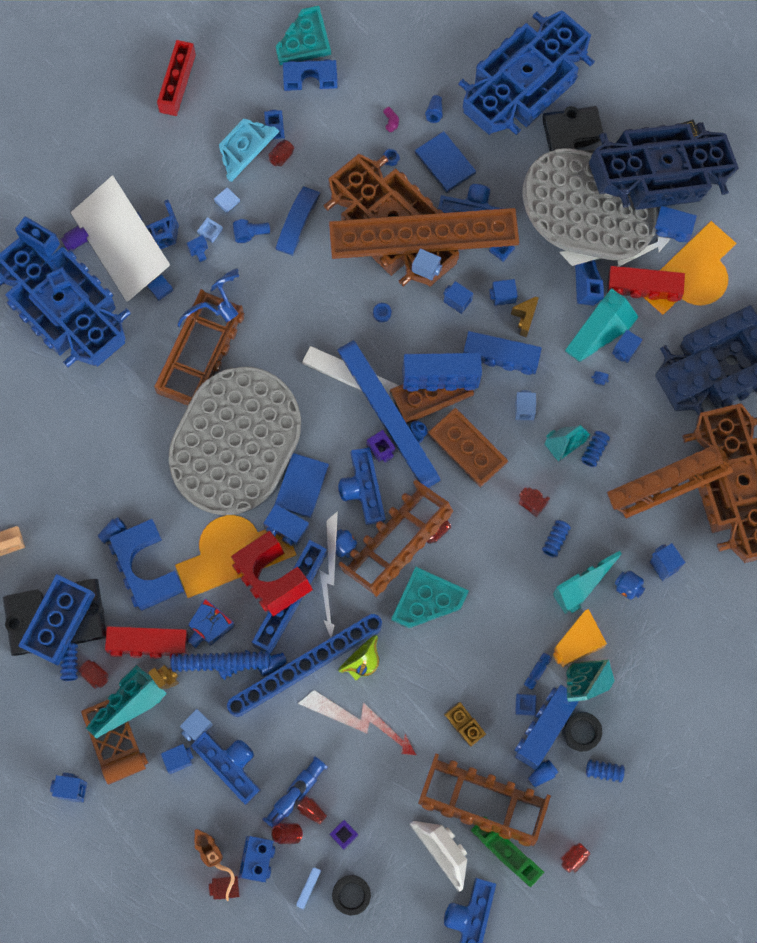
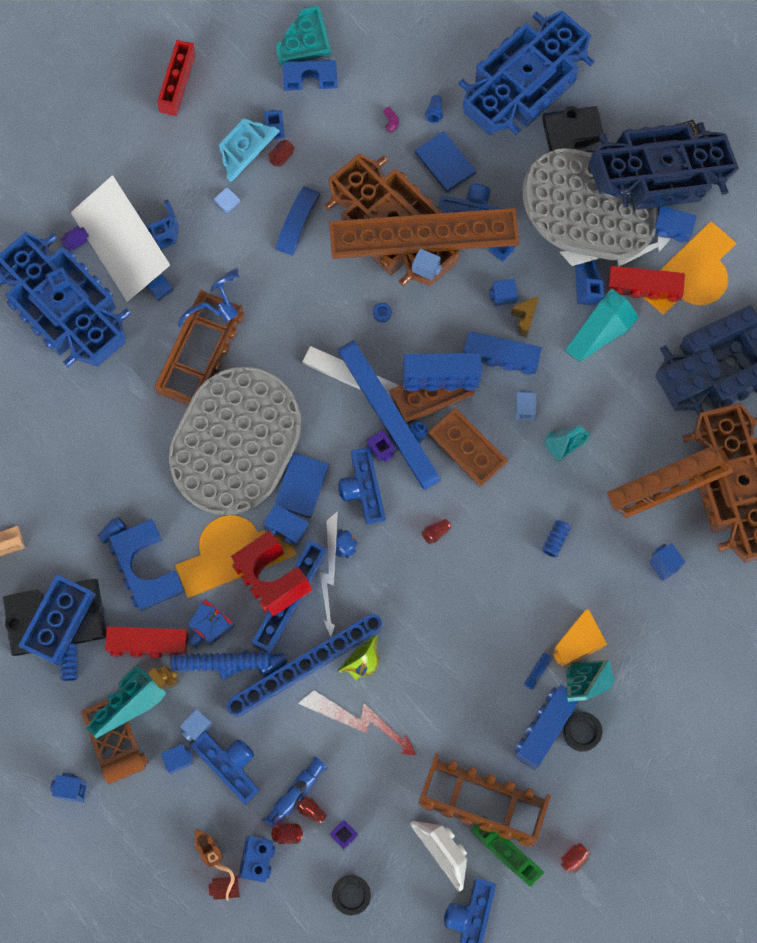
blue brick [15,216,60,257] -> none
clear red brick [79,659,109,689] -> none
blue plate [186,235,208,262] -> none
light blue tile [197,217,223,243] -> none
blue pin [232,219,270,243] -> none
light blue tile [296,867,321,909] -> none
dark orange window [338,479,454,597] -> none
blue plate [382,149,400,166] -> none
teal plate [391,567,469,628] -> none
blue brick [443,281,473,314] -> none
pearl gold slope [444,702,486,747] -> none
blue tile [515,694,536,716] -> none
clear red brick [518,487,550,517] -> none
blue cone [528,760,559,787] -> none
teal wedge [553,551,622,614] -> none
blue piece [581,431,610,467] -> none
blue piece [586,759,625,783] -> none
blue plate [591,371,609,386] -> none
blue brick [612,330,643,363] -> none
blue head [615,571,645,600] -> none

